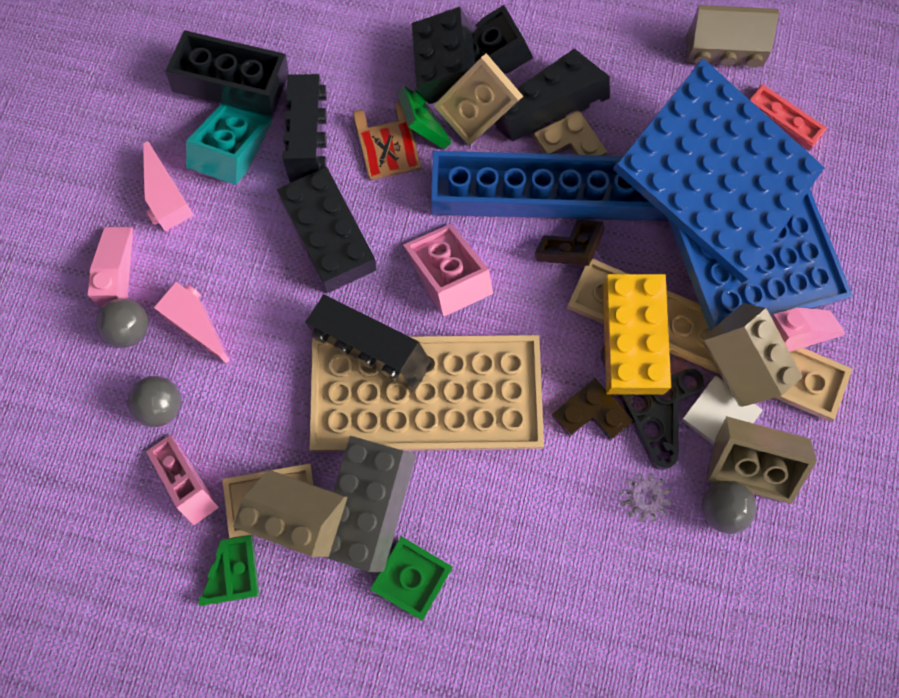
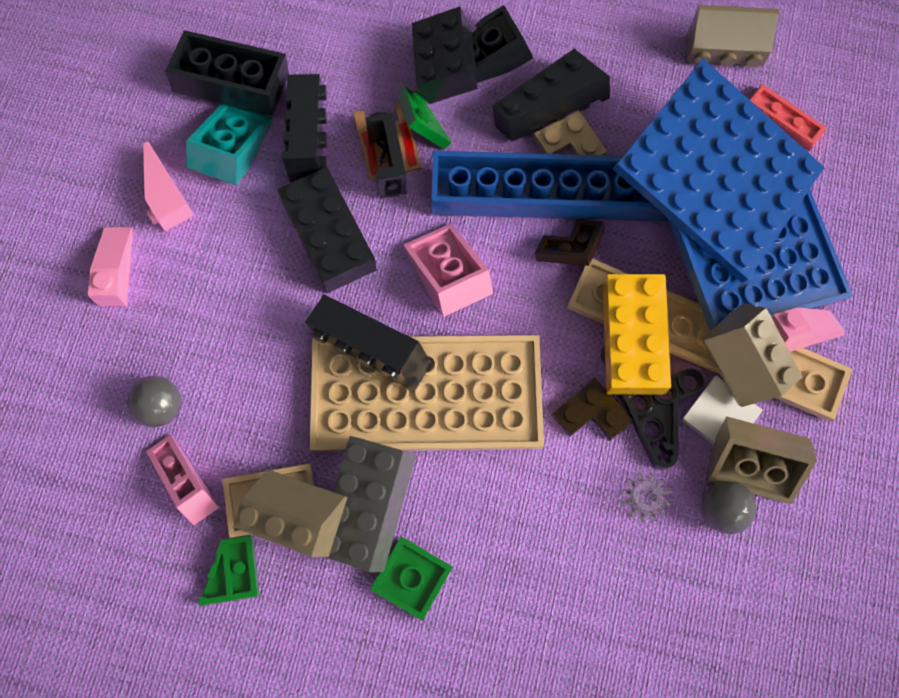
dark grey piece [96,298,149,348] -> none
bright pink slope [154,282,230,363] -> none
tan plate [434,54,523,146] -> none
none -> black panel [365,112,407,199]

